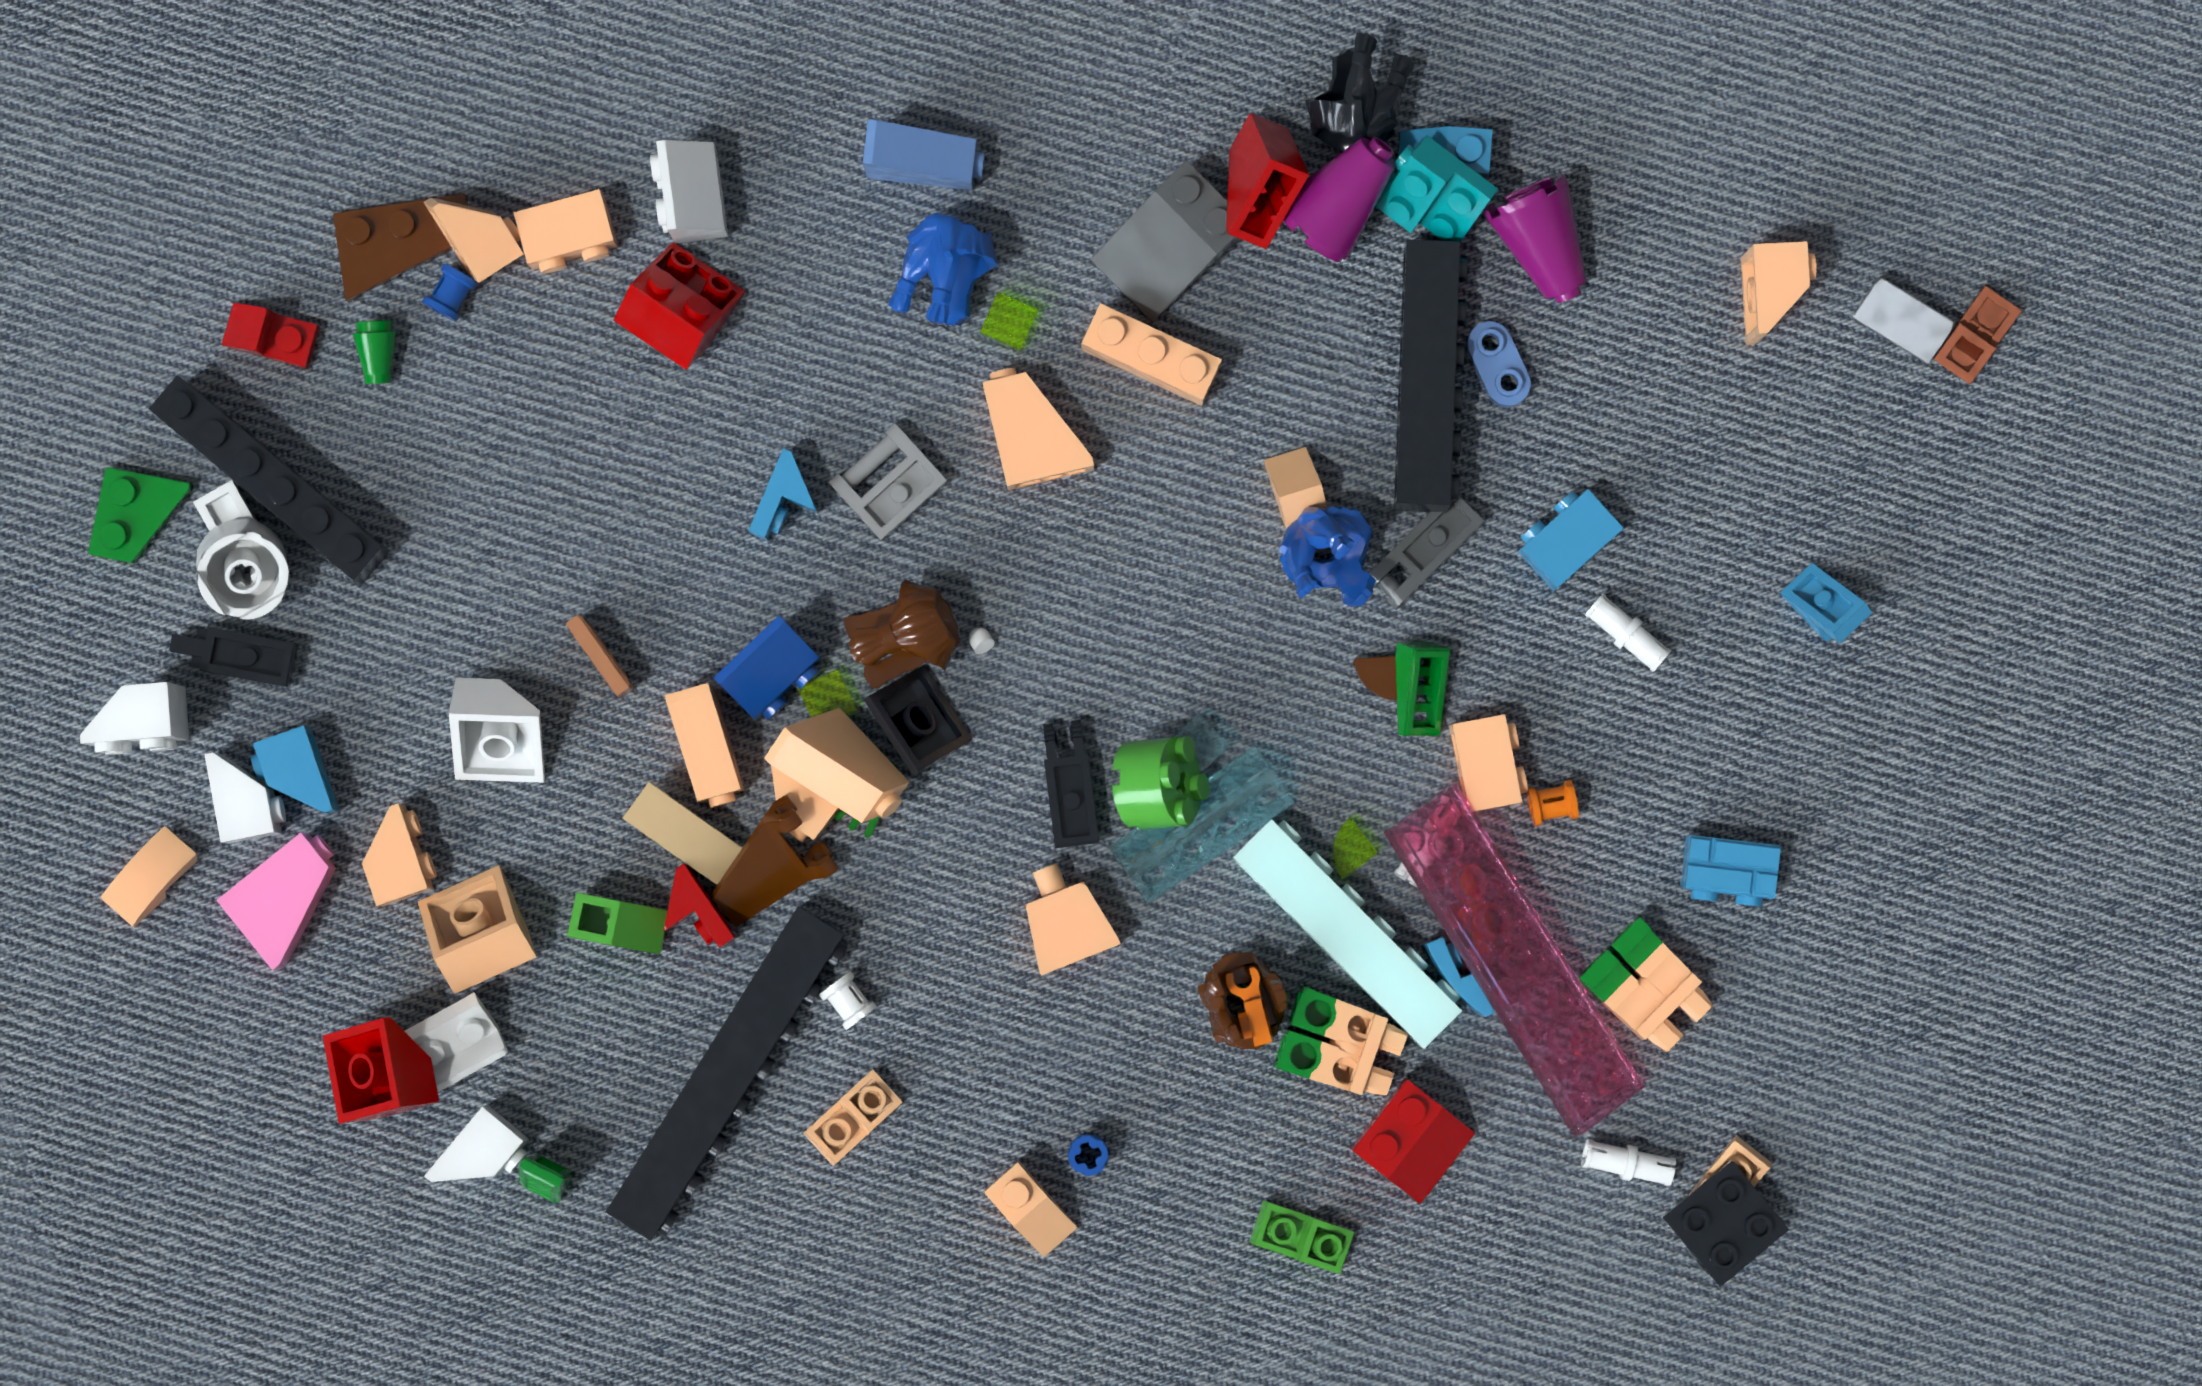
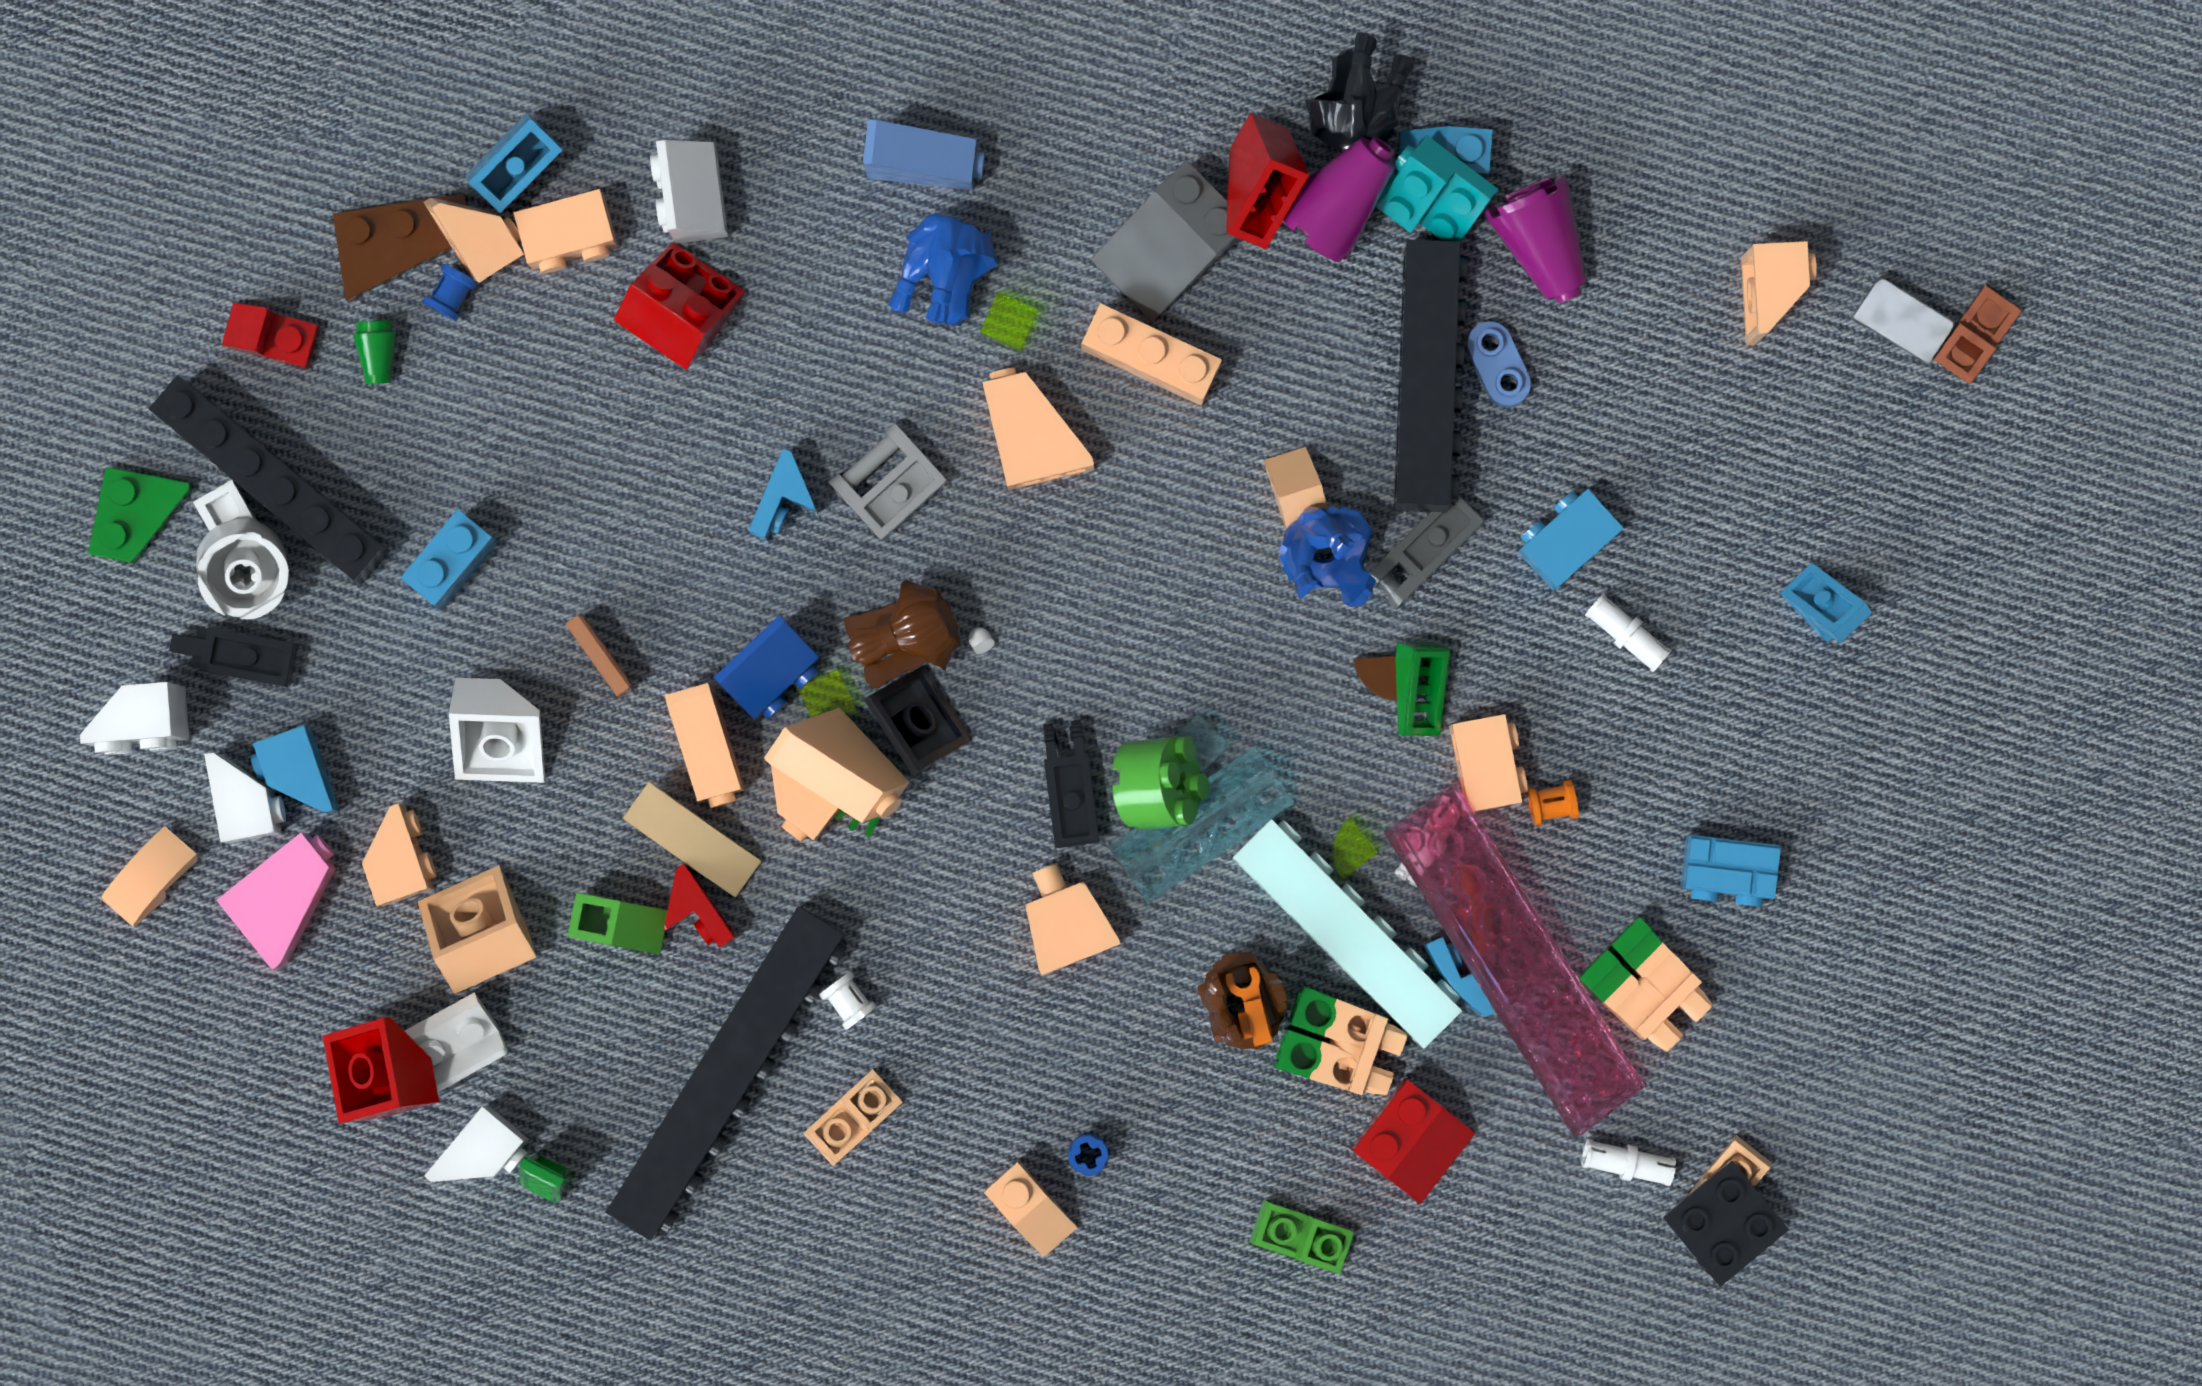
reddish brown flag [711,795,839,927] -> none
none -> dark azure brick [400,509,499,610]
none -> dark azure brick [465,112,563,213]

